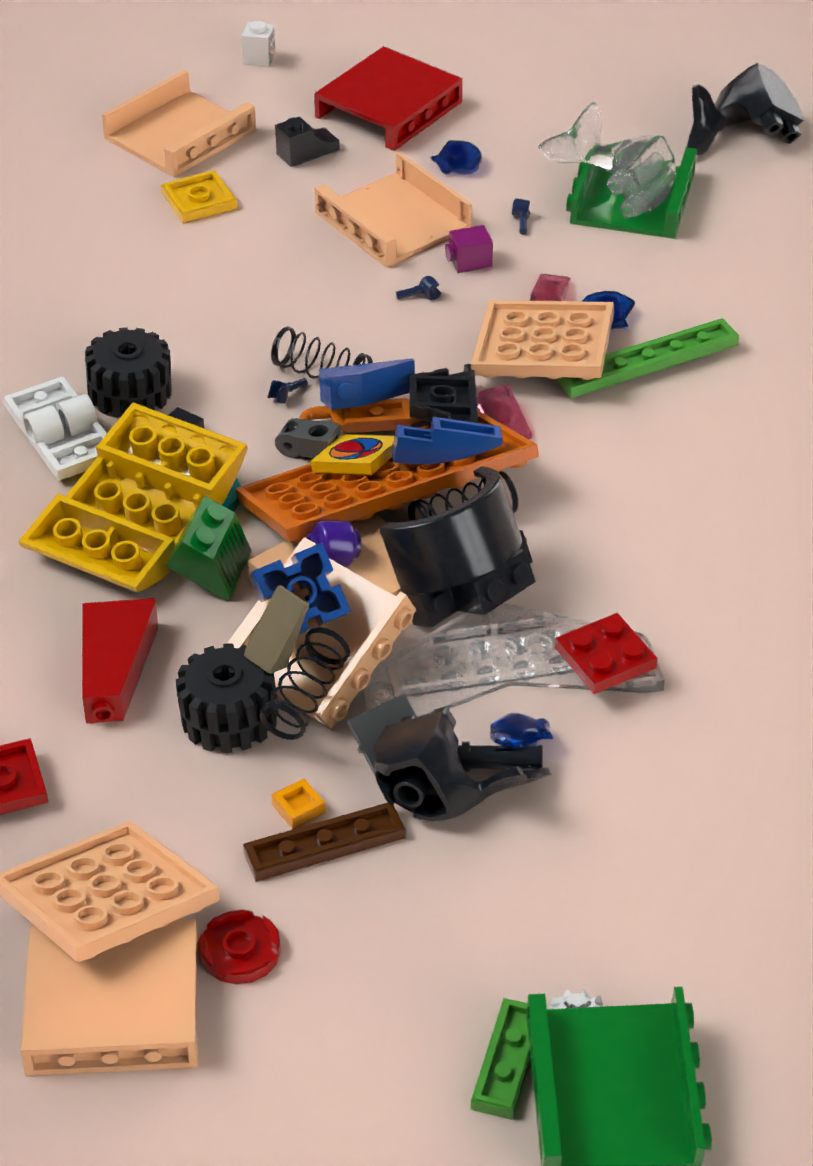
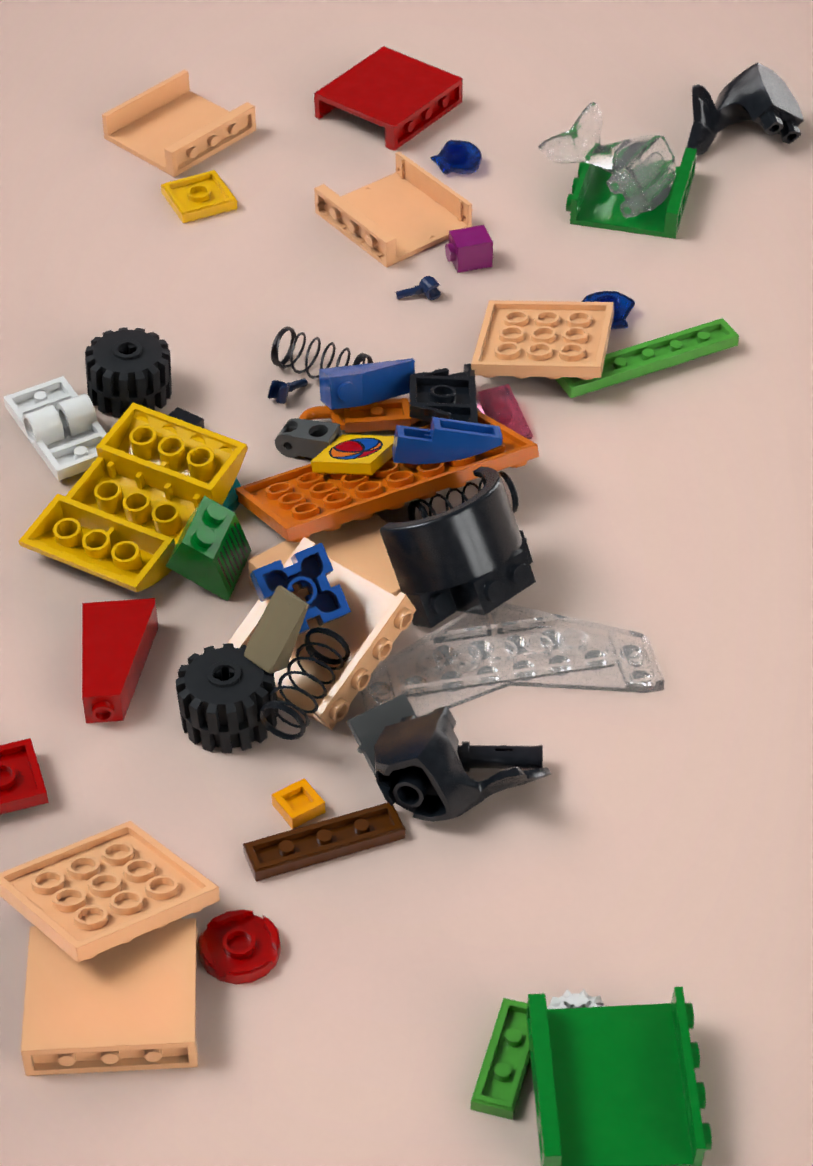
white brick [241,21,276,67] -> none
black arch [275,116,340,167] -> none
dark purple head [307,521,361,567] -> none
clear blue animal [490,713,553,749] -> none
dark blue hand [512,198,530,235] -> none
clear pink slope [530,273,570,301] -> none
red plate [555,612,658,694] -> none

